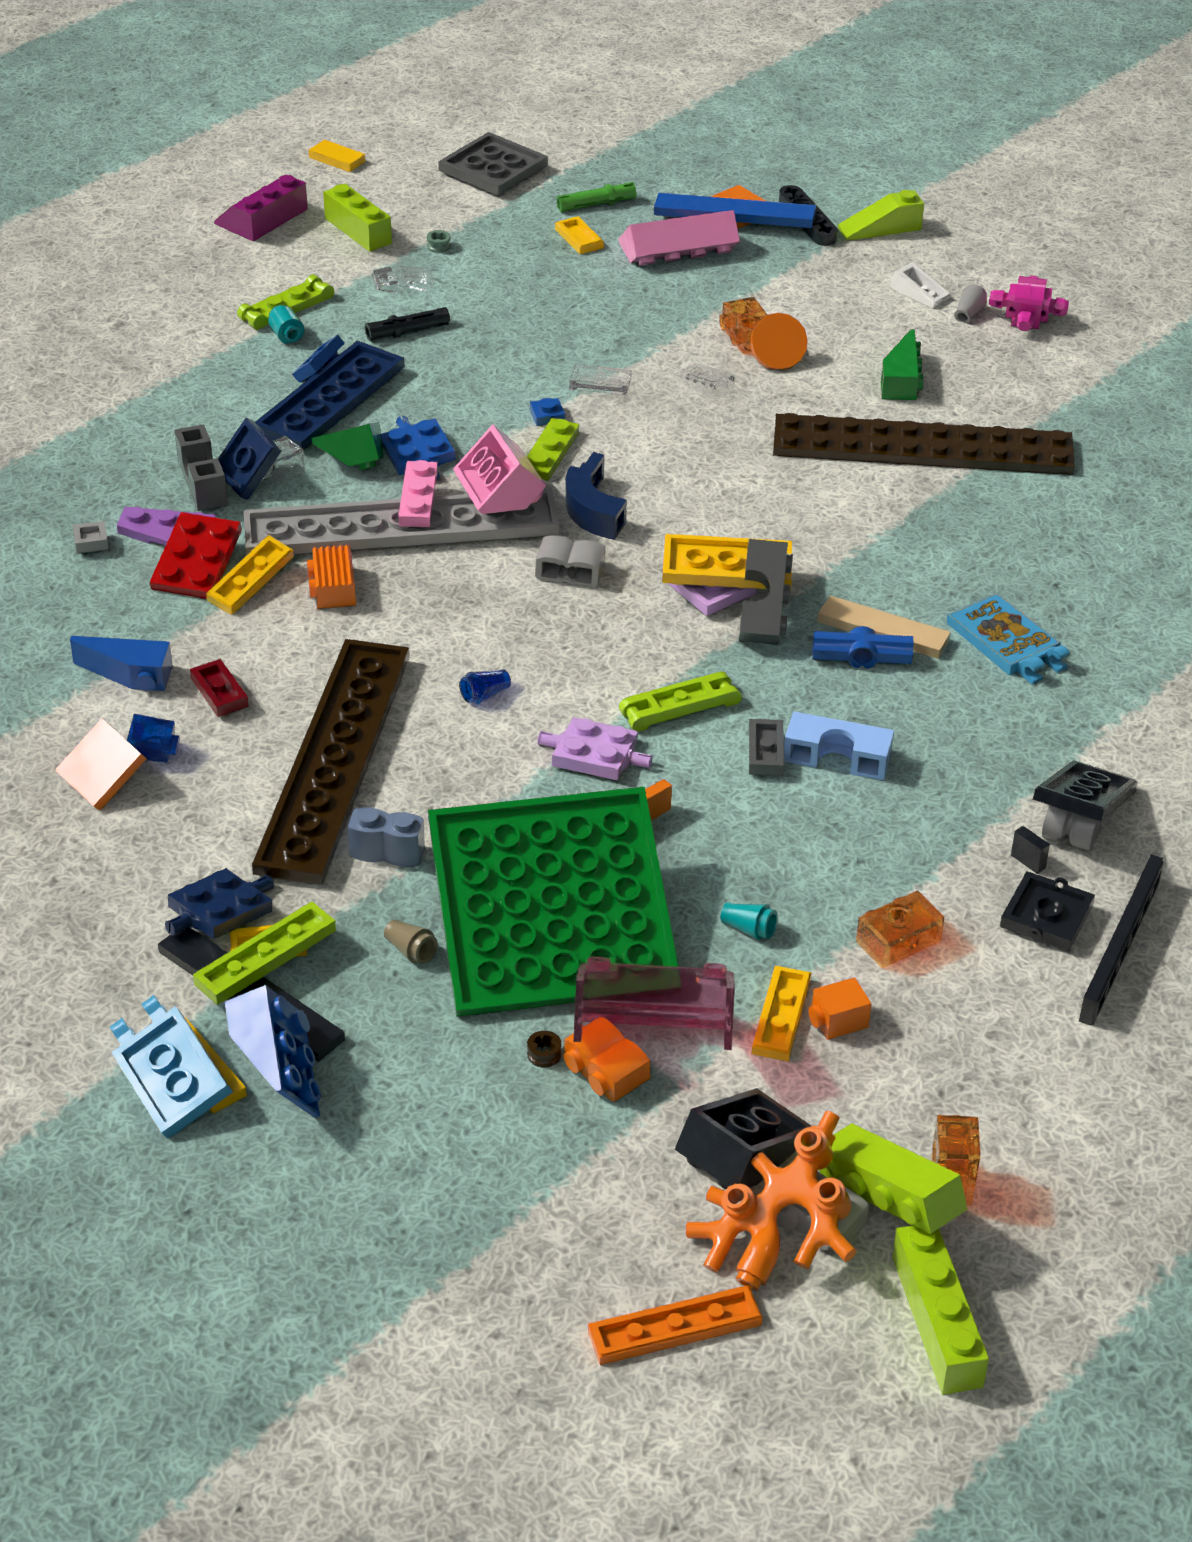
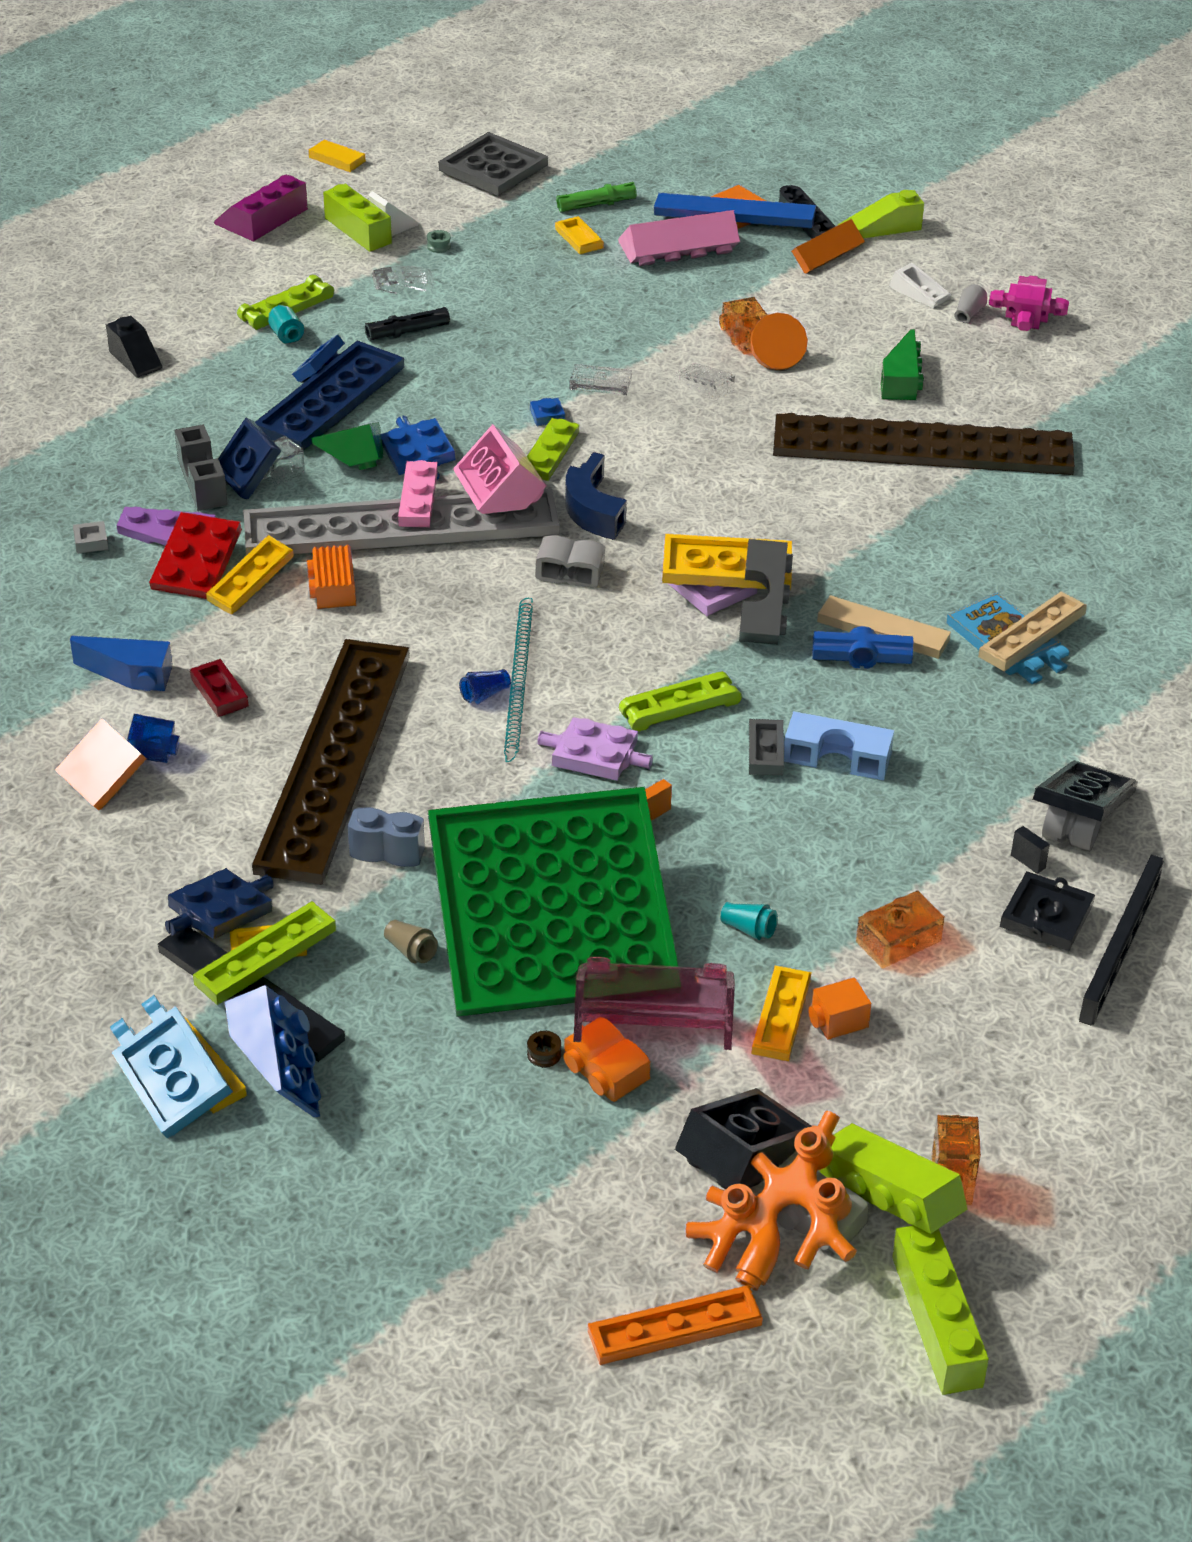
none -> black slope [105,315,163,378]
none -> white slope [369,191,419,236]
none -> teal piece [504,597,533,762]
none -> orange tile [791,219,865,274]
none -> tan tile [978,592,1087,671]

